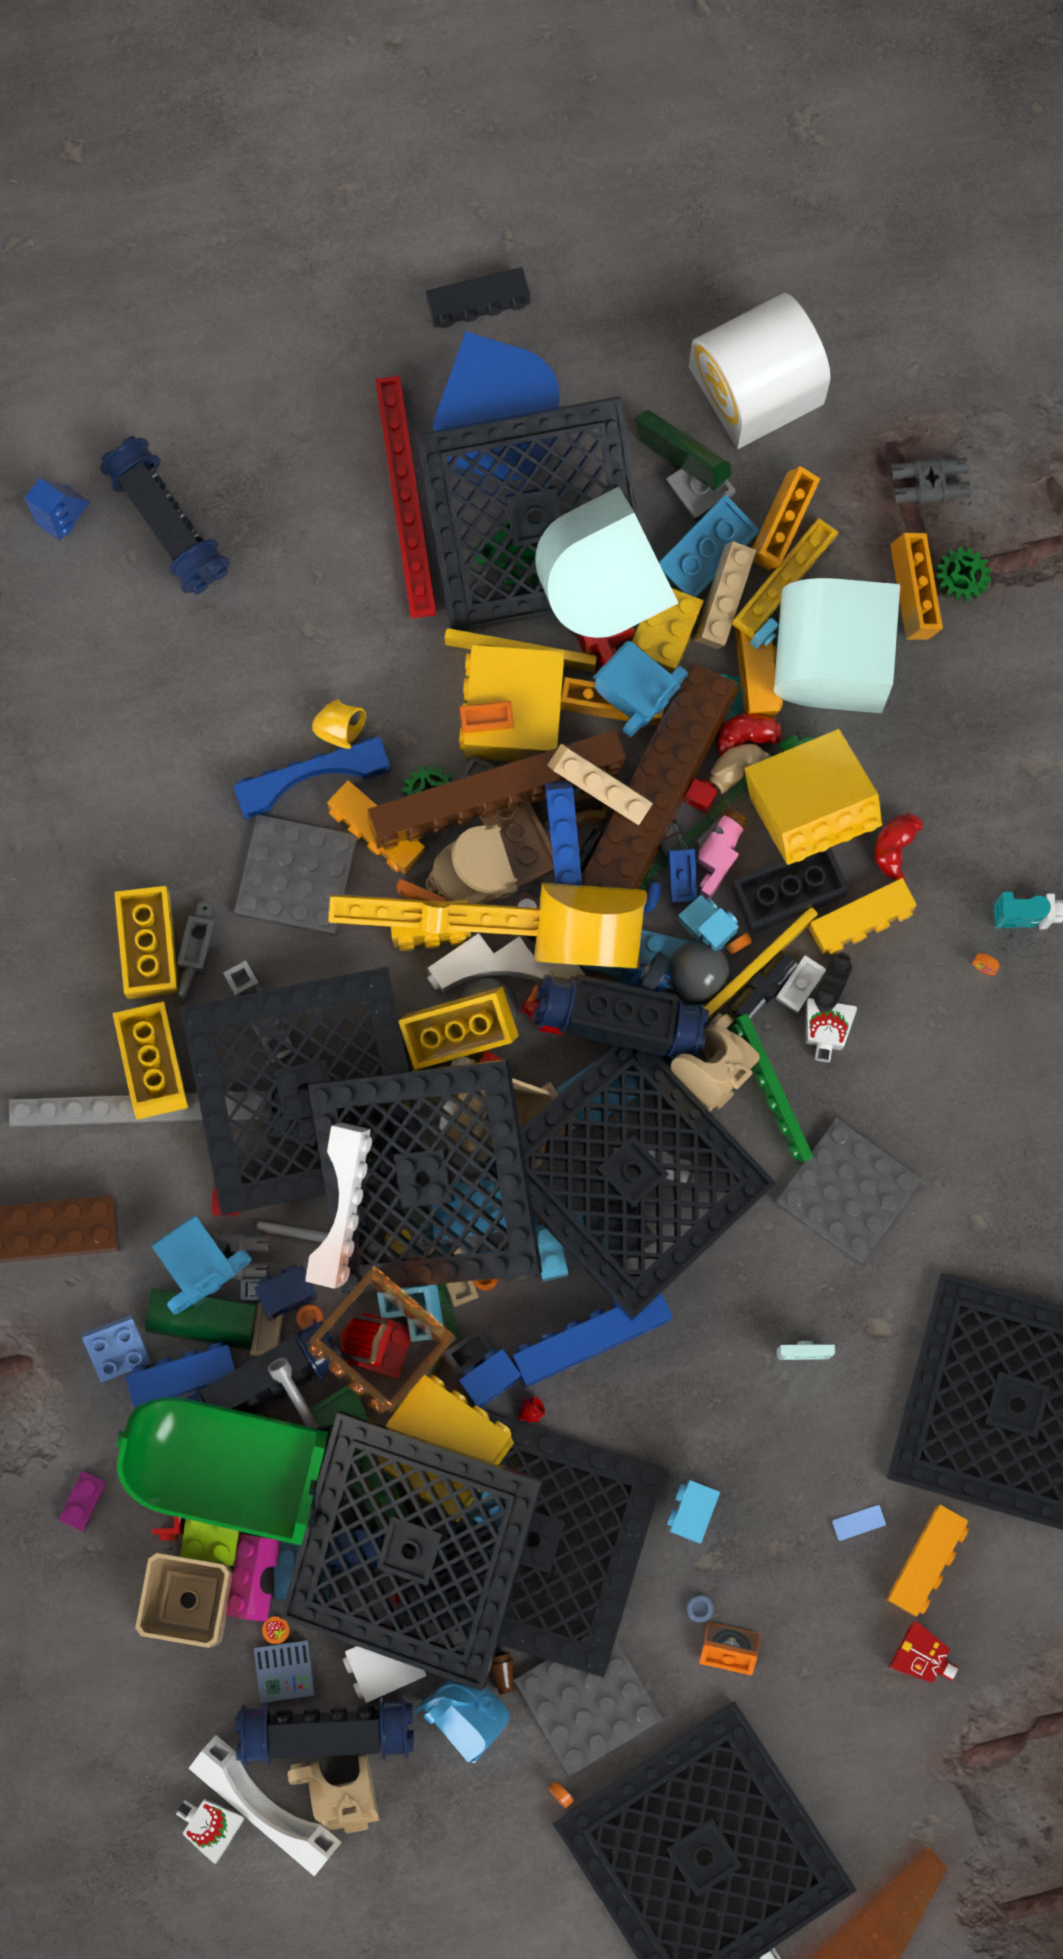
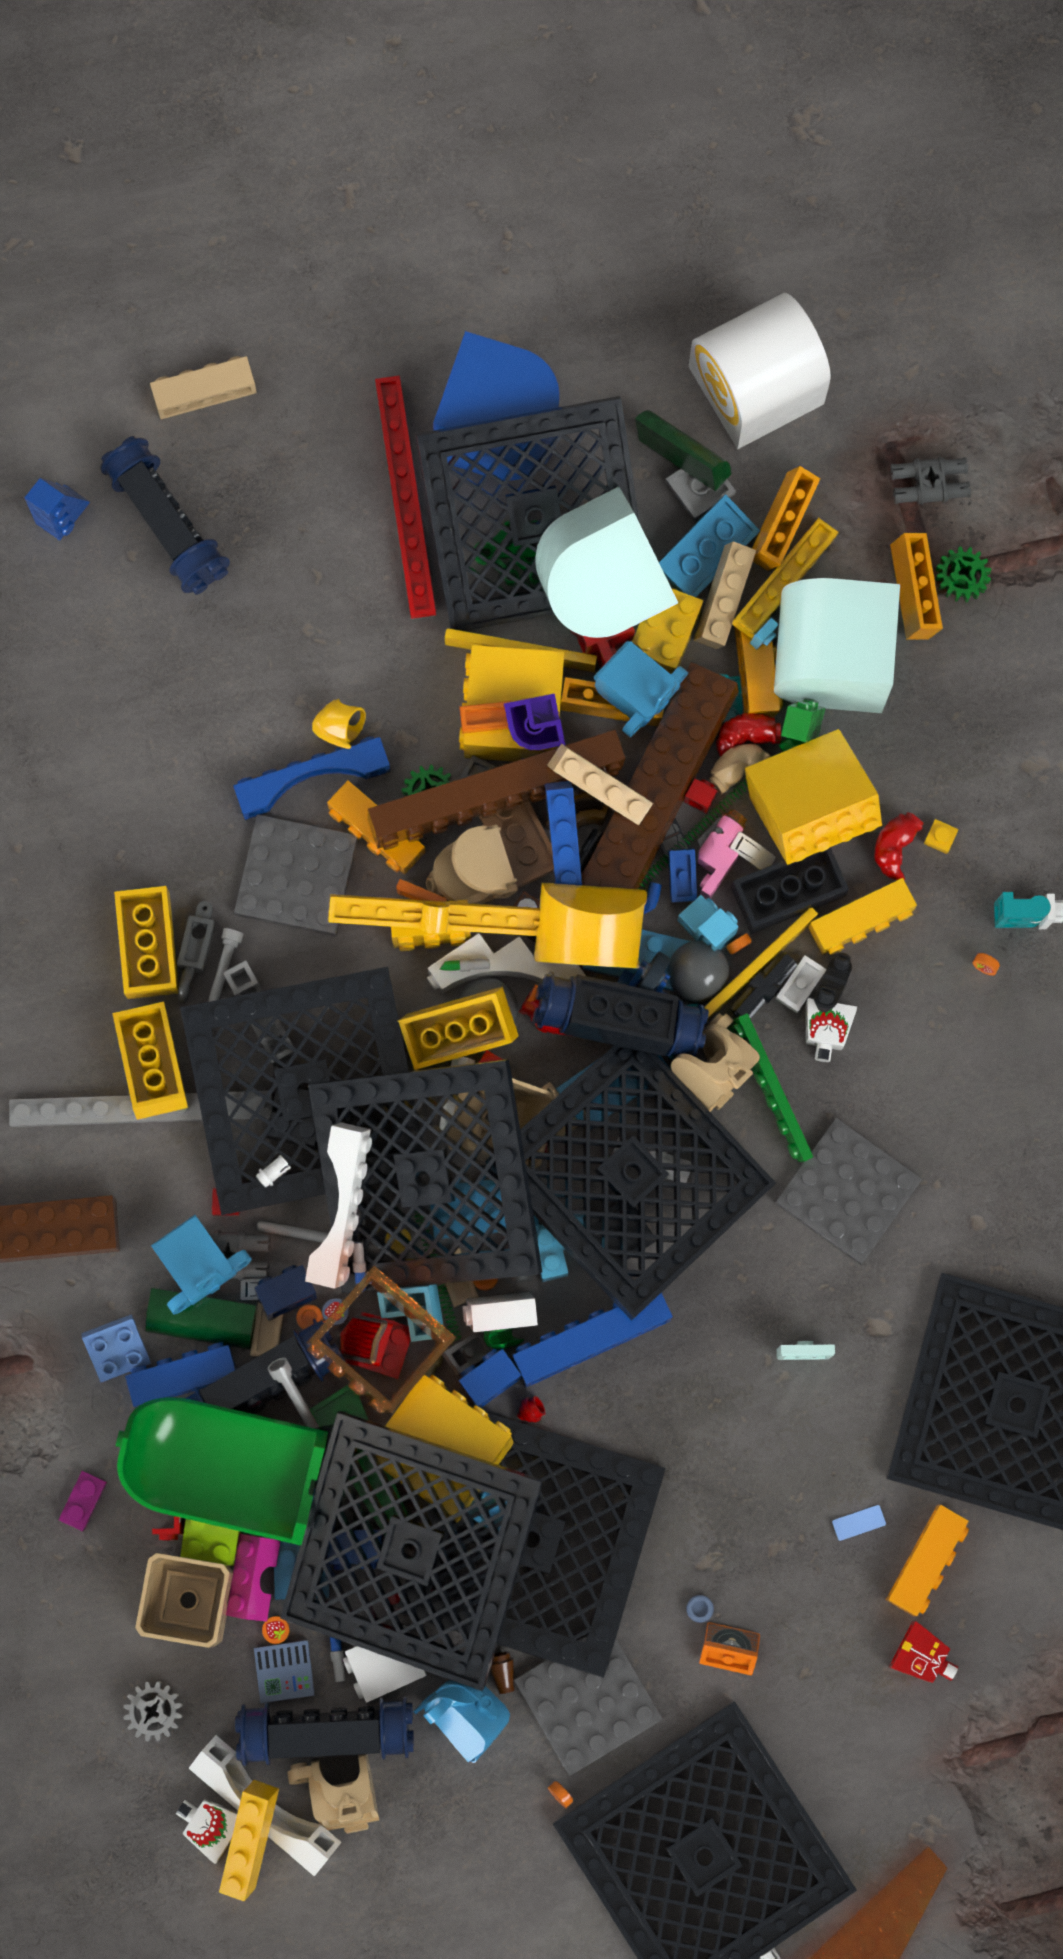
black brick [426,267,530,328] -> none
medium azure brick [667,1480,720,1544] -> none
none -> light grey gear [123,1681,183,1742]
none -> tan brick [150,356,257,419]
none -> light grey piece [208,928,244,1002]
none -> yellow brick [219,1780,279,1901]
none -> white pin [256,1155,291,1188]
none -> sand blue tile [322,1298,349,1326]
none -> light grey piece [330,1637,346,1682]
none -> light grey piece [353,1242,366,1293]
none -> light grey piece [439,958,490,972]
none -> white brick [462,1292,538,1332]
none -> green piece [484,1328,525,1350]
none -> dark purple brick [504,693,565,750]
none -> white sticker [730,832,775,870]
none -> green brick [781,699,825,742]
none -> yellow plate [924,819,959,854]

